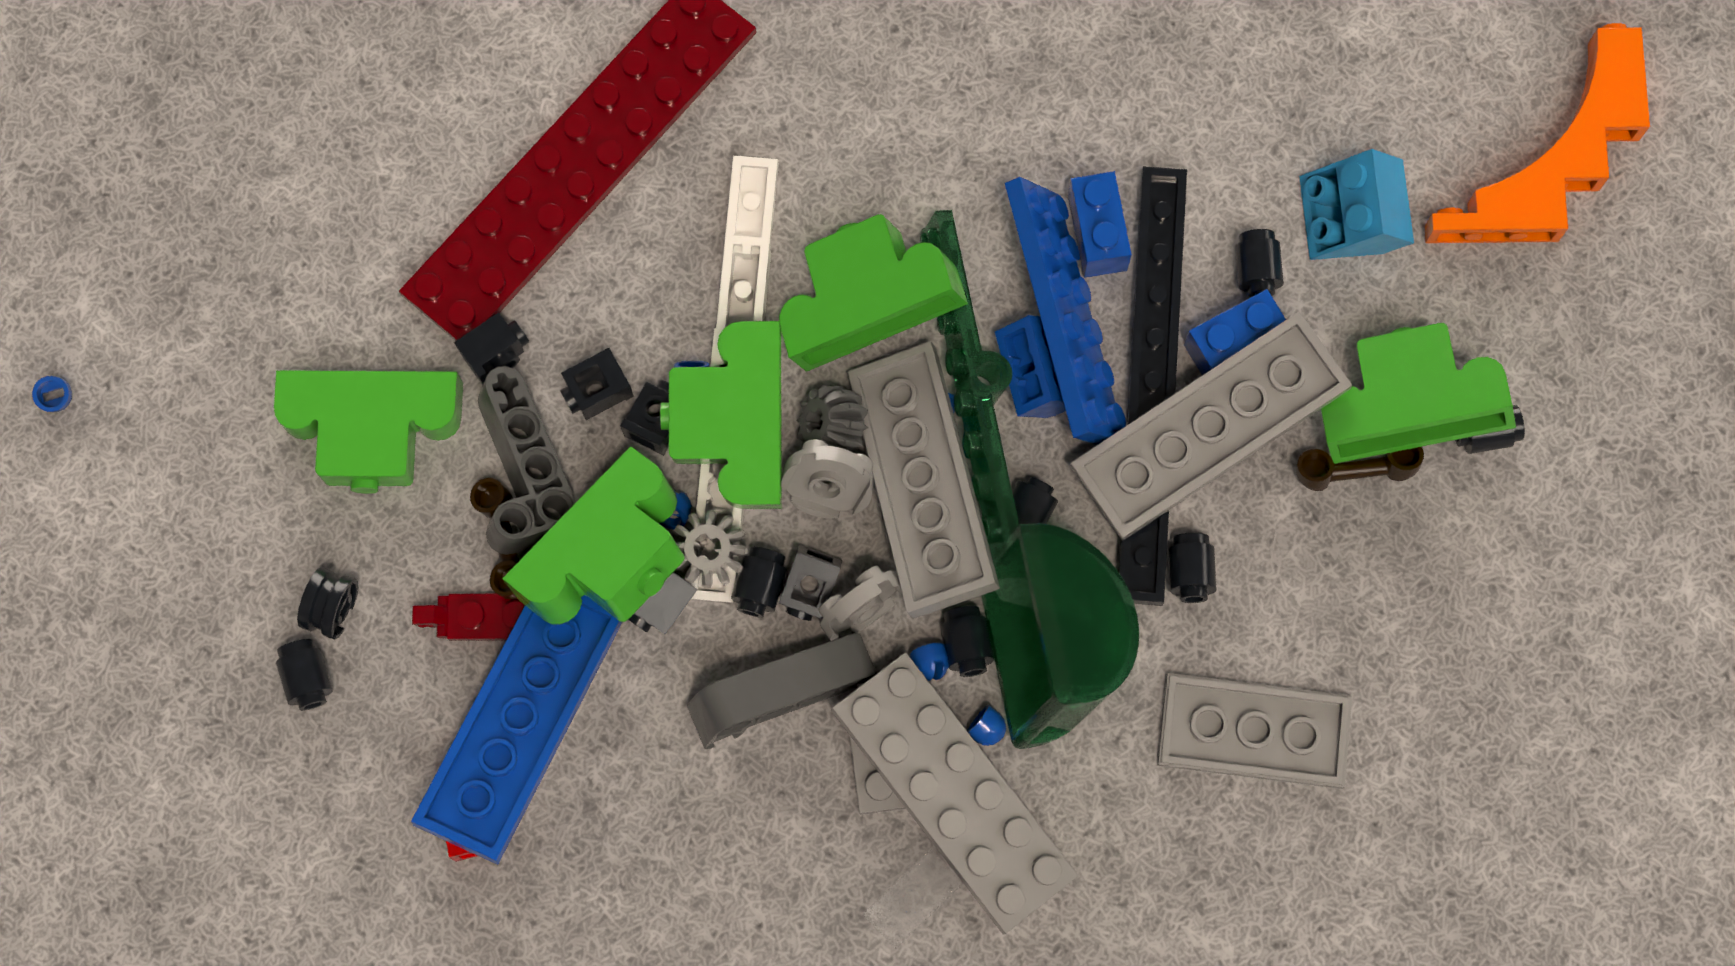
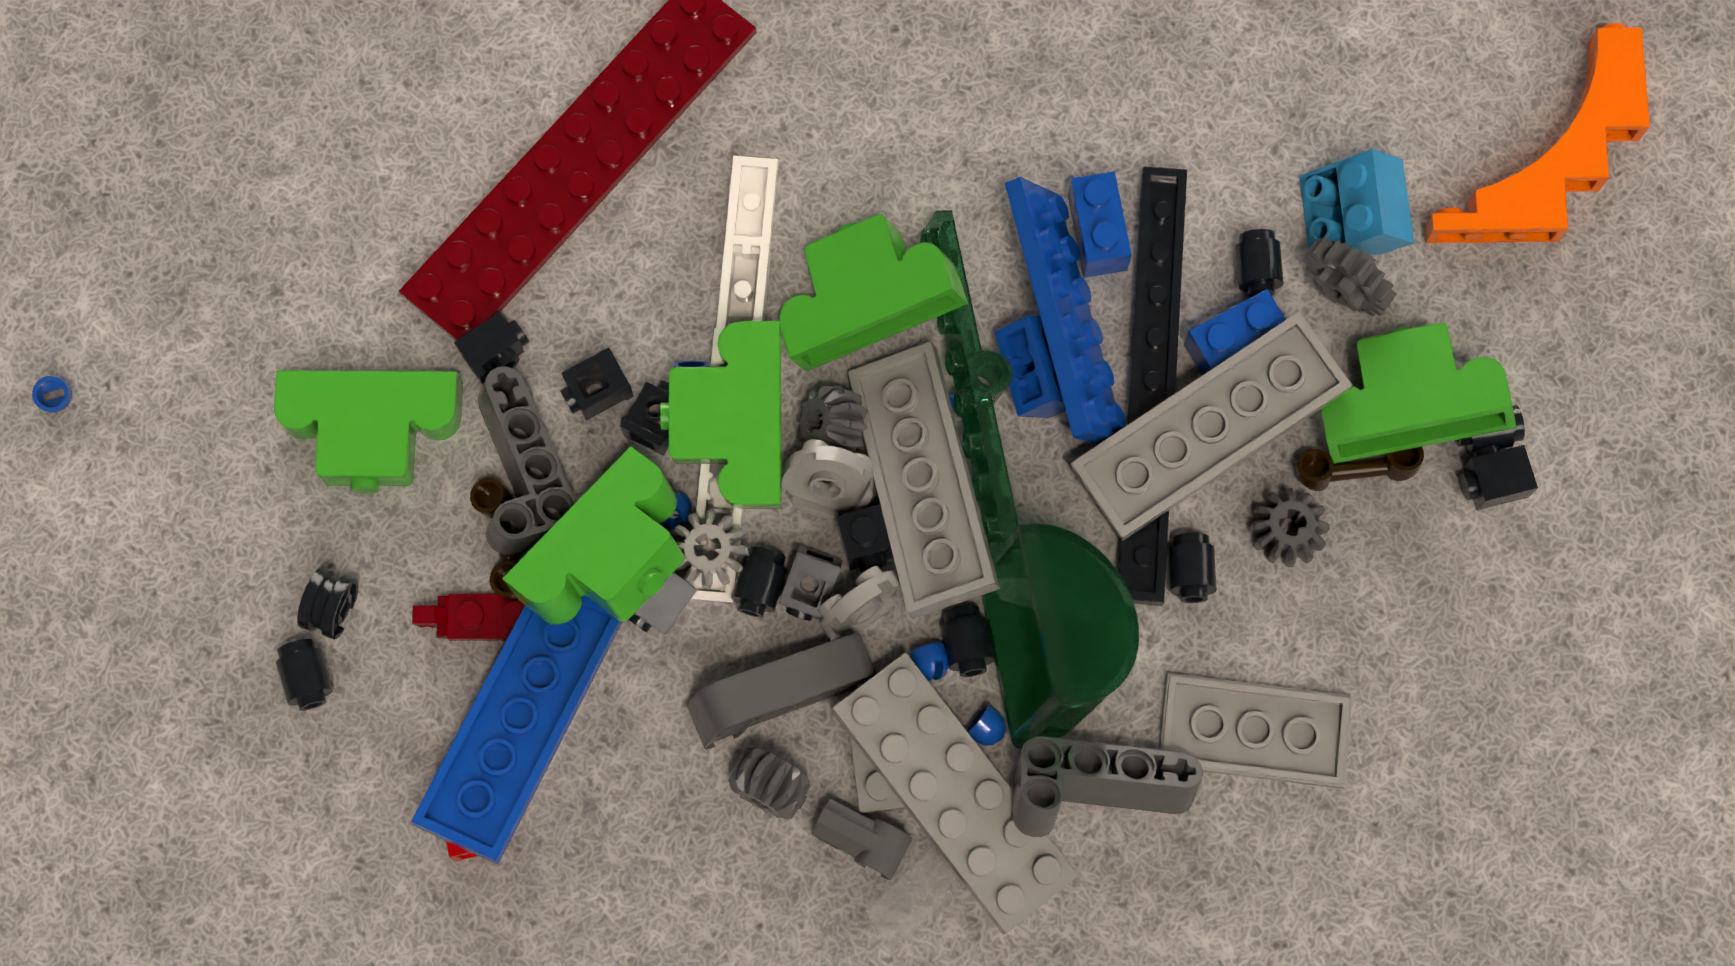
black brick [997,477,1058,548] -> none
none -> dark grey gear [728,747,810,819]
none -> dark grey piece [811,798,913,880]
none -> black brick [836,504,893,572]
none -> dark grey beam [1013,736,1203,837]
none -> dark grey gear [1250,488,1330,567]
none -> dark grey gear [1302,237,1396,316]
none -> black brick [1460,445,1538,511]

